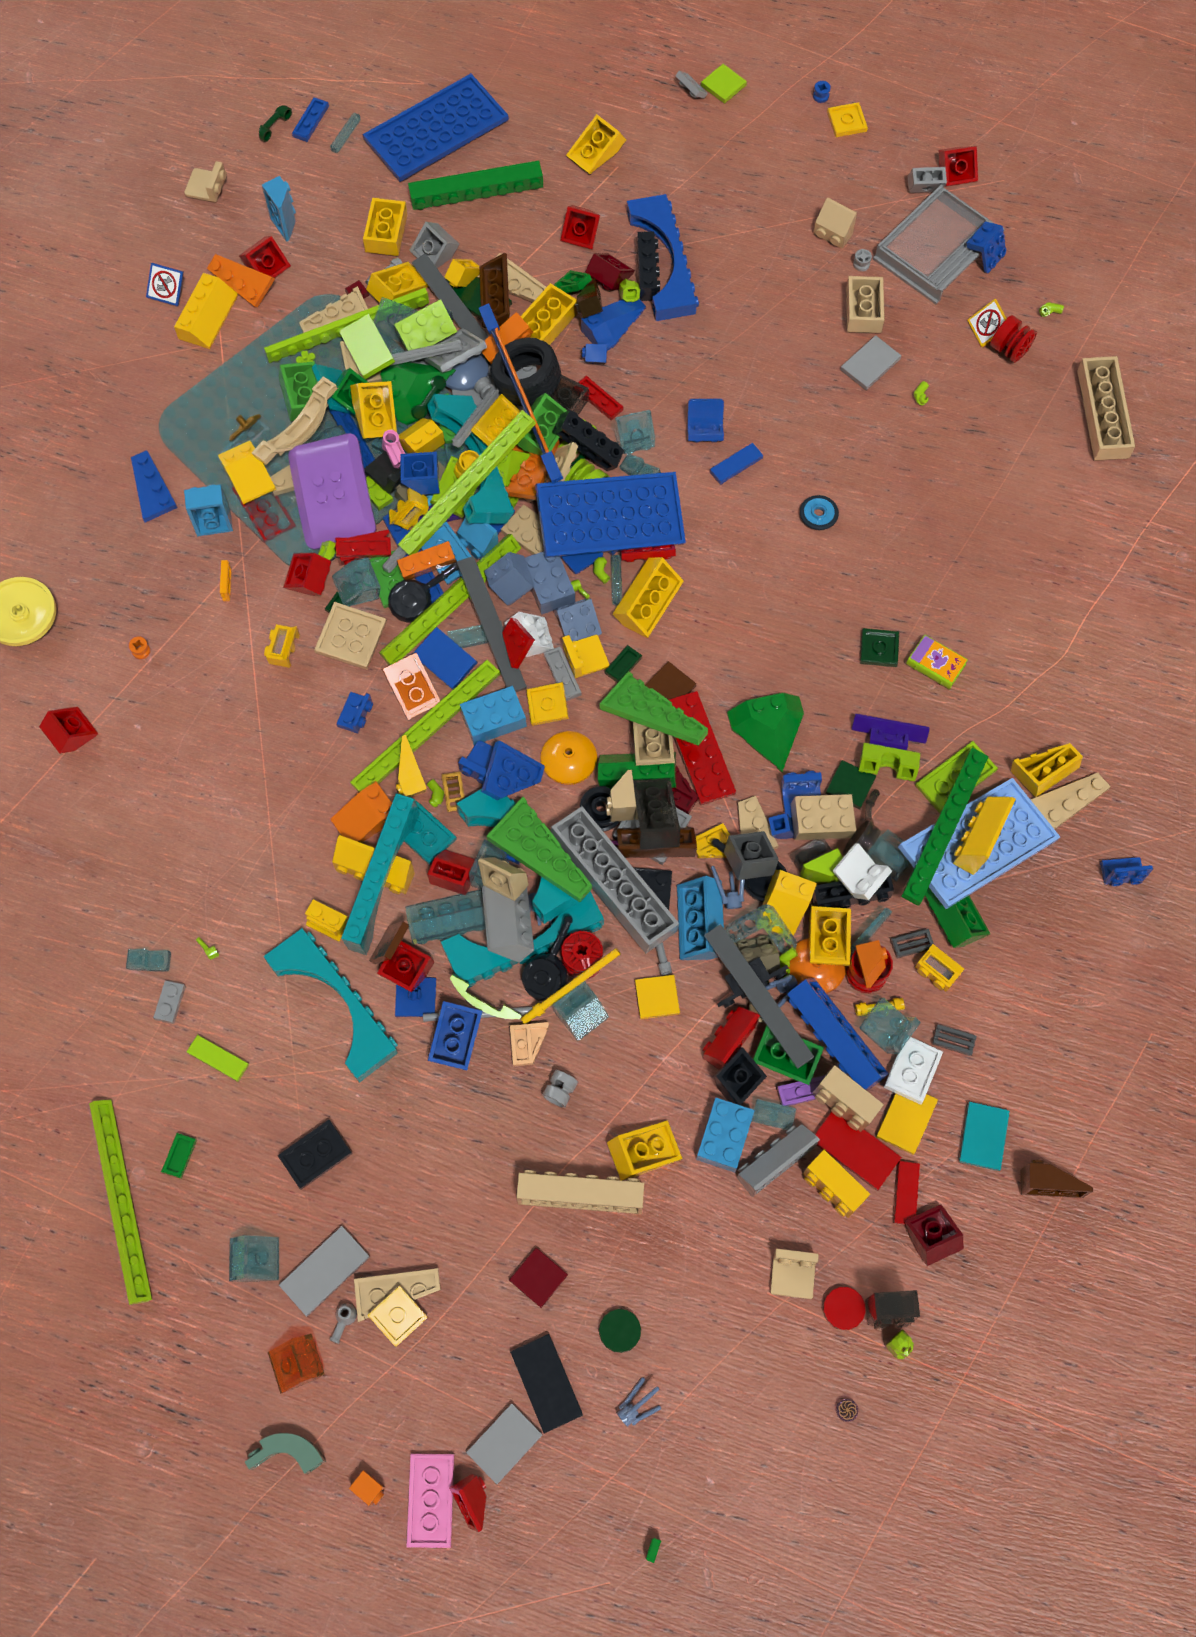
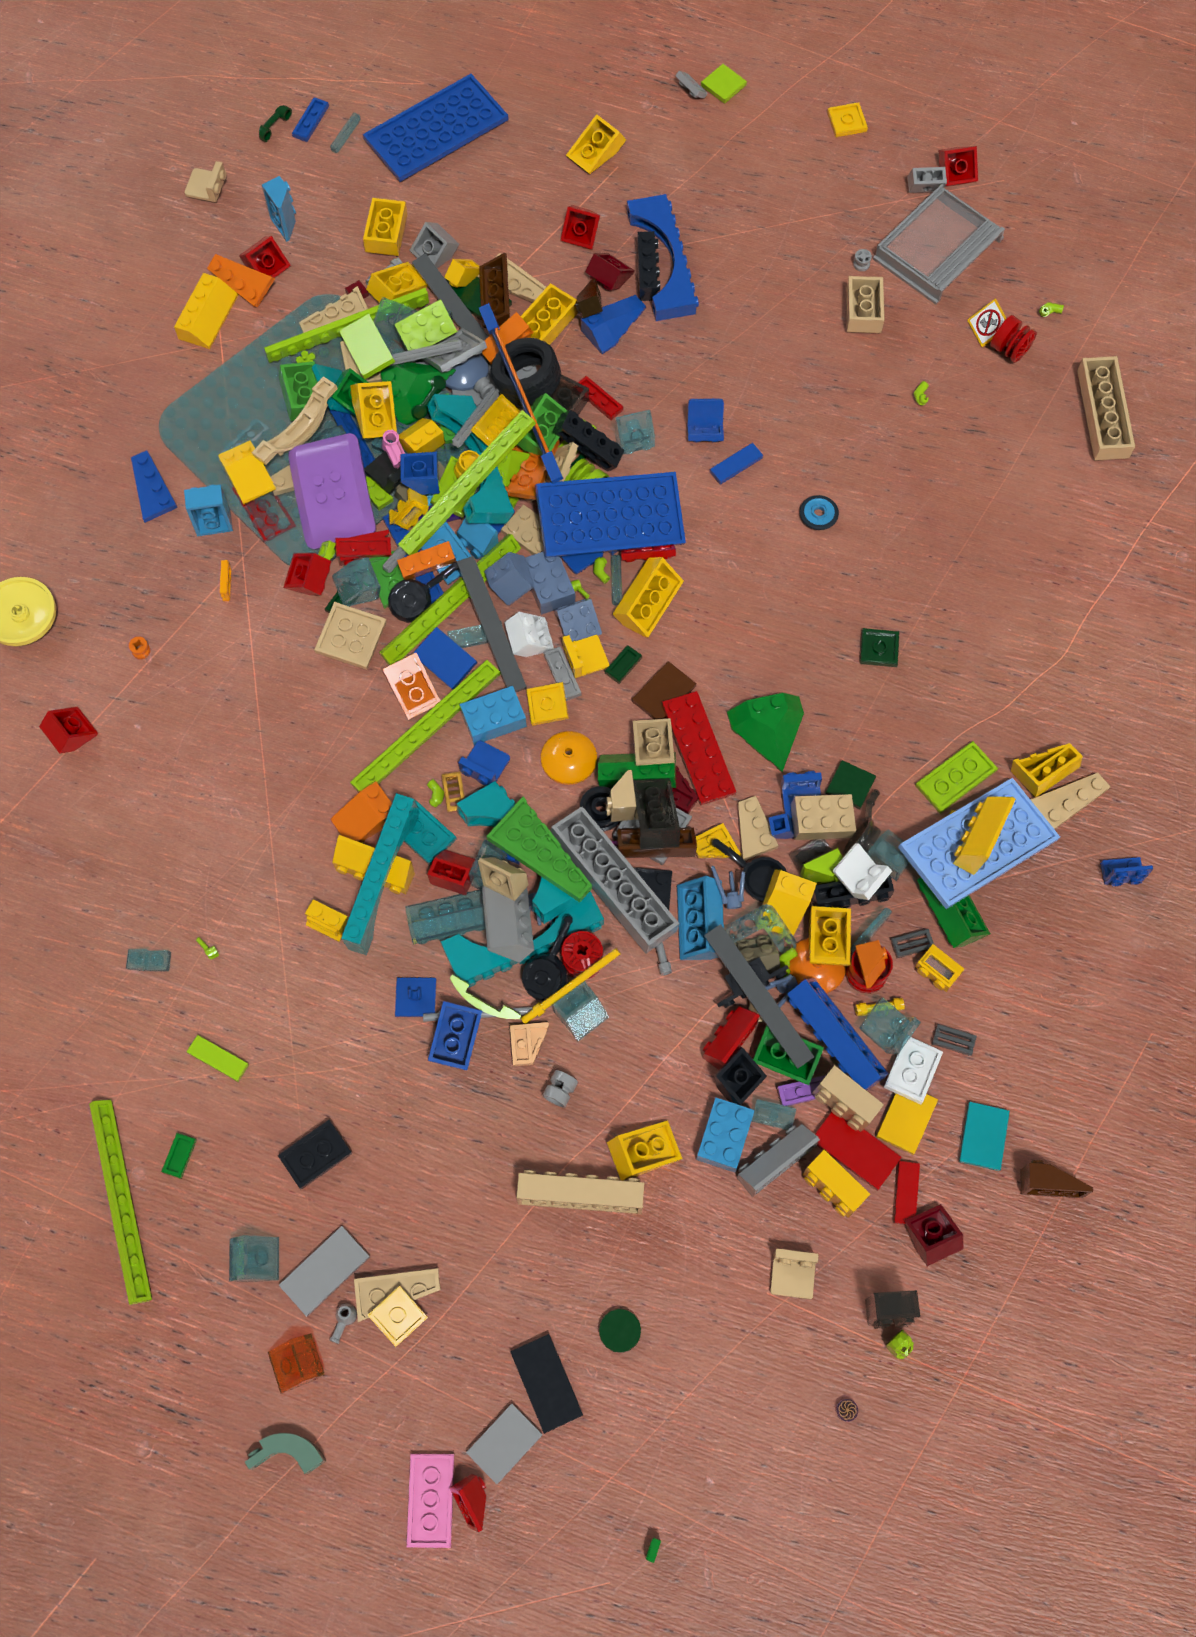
piece [146,263,184,306] -> none
light grey plate [153,980,186,1024] -> none
pearl gold piece [229,414,261,441] -> none
teal arch [263,928,398,1083] -> none
yellow window [264,624,300,668] -> none
blue bracket [337,692,373,734] -> none
orange brick [349,1470,385,1506] -> none
reddish brown tile [369,921,409,964] -> none
red slope [377,941,434,992] -> none
yellow slope [396,735,427,798] -> none
green brick [408,160,543,210] -> none
blue plate [481,740,545,800] -> none
red wing [502,618,535,669] -> none
dark red tile [509,1248,568,1308] -> none
green wing [554,270,592,293] -> none
blue brick [582,344,607,363] -> none
bright green wing [599,671,708,746] -> none
sand blue plant [617,1377,661,1427] -> none
lime rock [619,278,640,302] -> none
clear light blue slope [620,454,661,475] -> none
yellow tile [635,975,680,1020] -> none
dark grey brick [724,831,779,880] -> none
blue wheel [813,81,831,103] -> none
tan slope [813,198,857,249] -> none
red tile [823,1287,866,1330] -> none
light grey tile [840,335,901,390] -> none
dark purple bracket [852,714,930,750] -> none
lime arch [859,743,920,782] -> none
green plate [901,747,989,906] -> none
piece [906,635,968,690] -> none
blue bracket [967,221,1006,273] -> none

